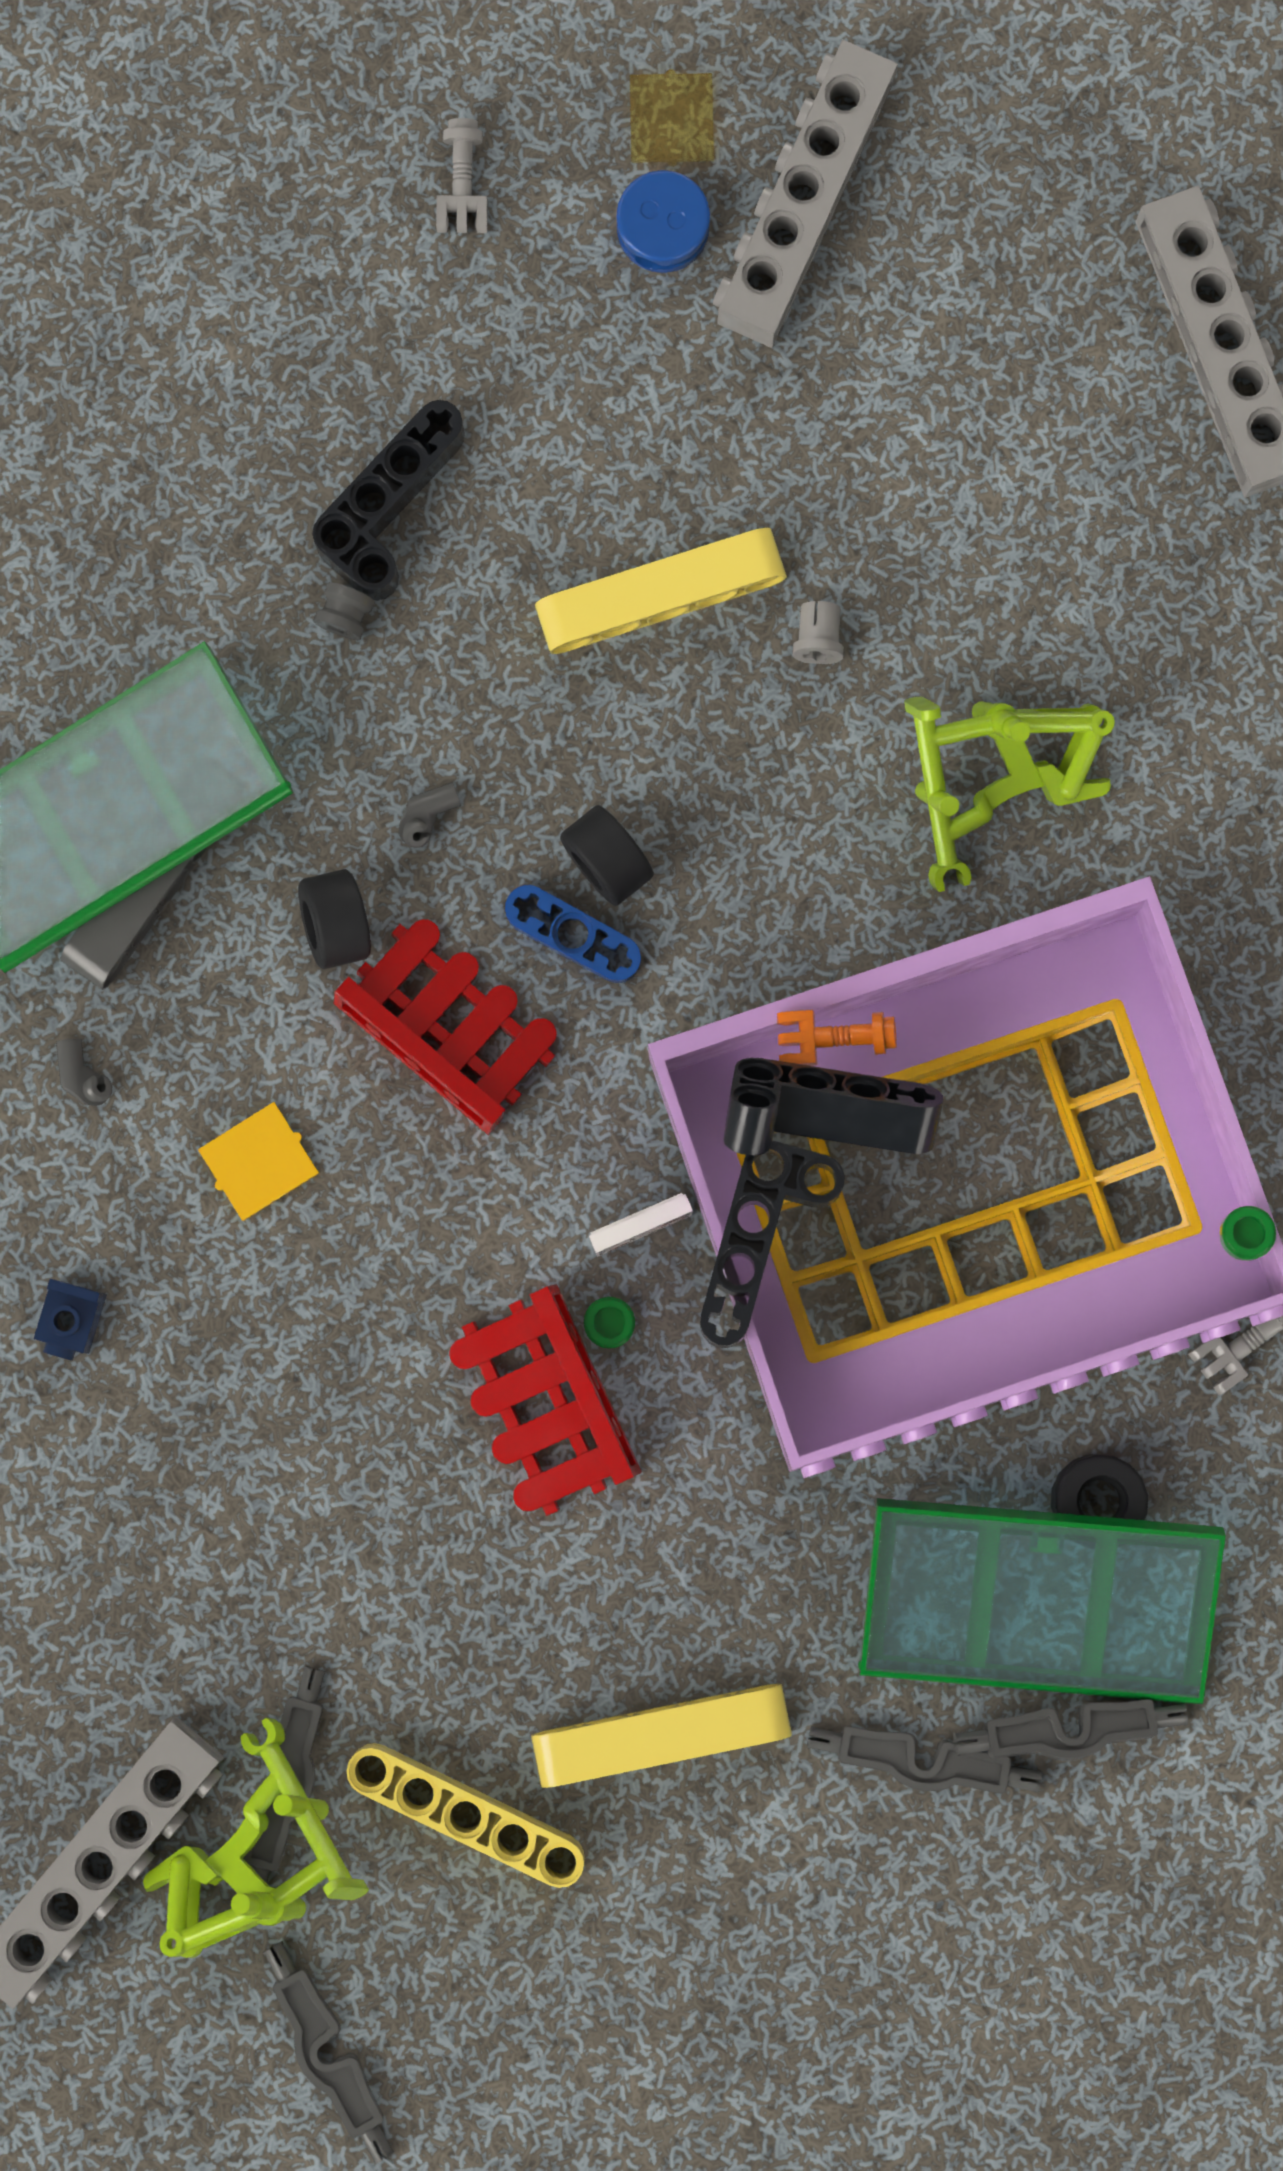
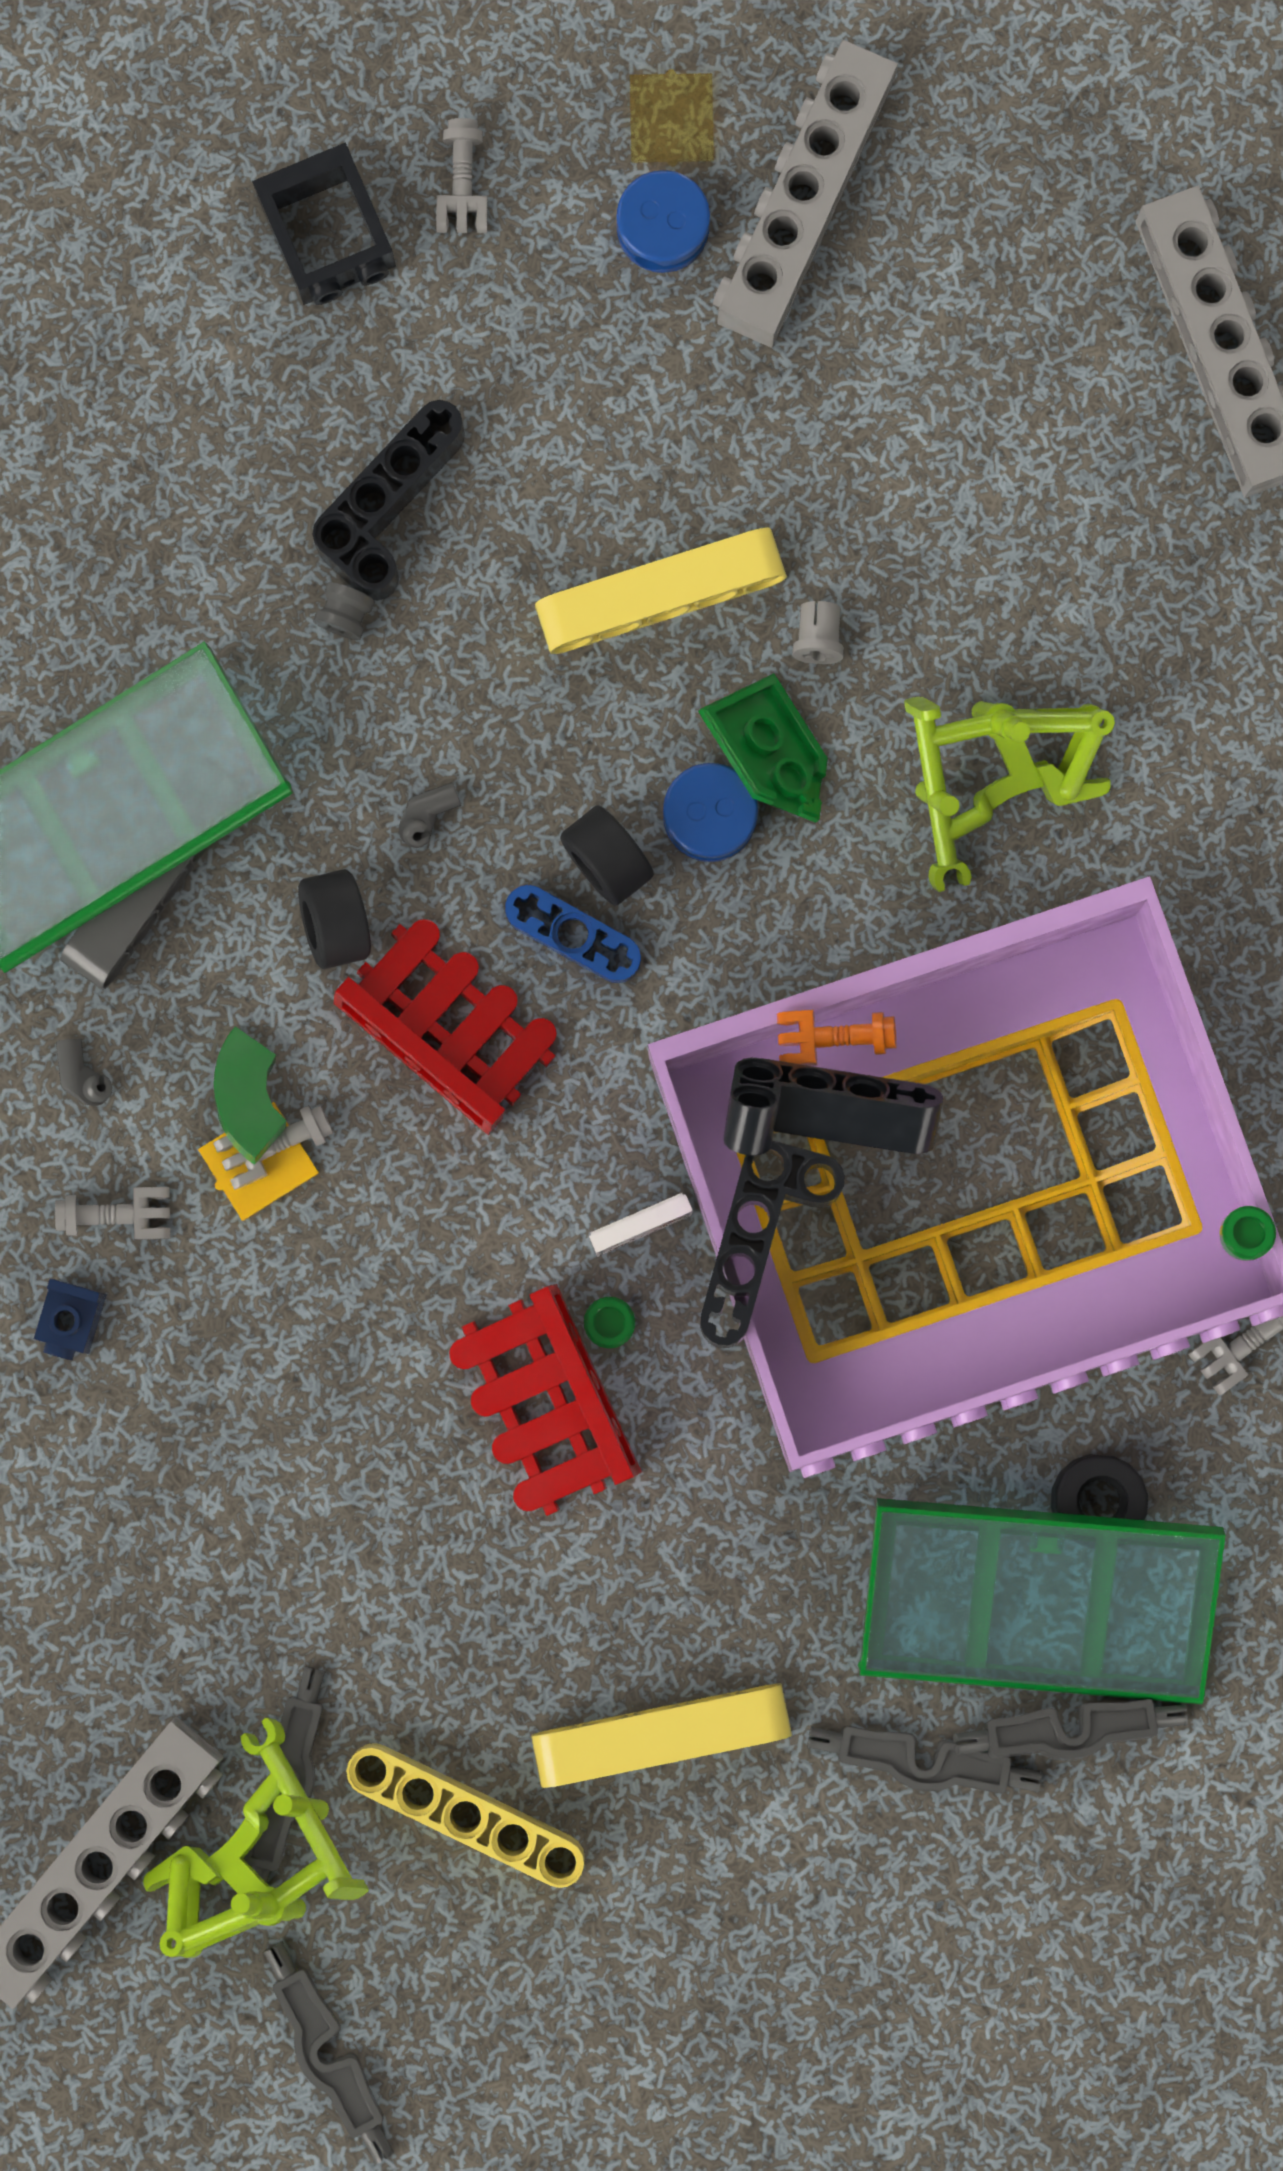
none -> light grey hinge [55,1187,171,1240]
none -> light grey hinge [213,1105,333,1190]
none -> green tile [214,1026,286,1165]
none -> black window [252,142,396,305]
none -> blue head [663,763,758,862]
none -> green tile [698,673,828,823]

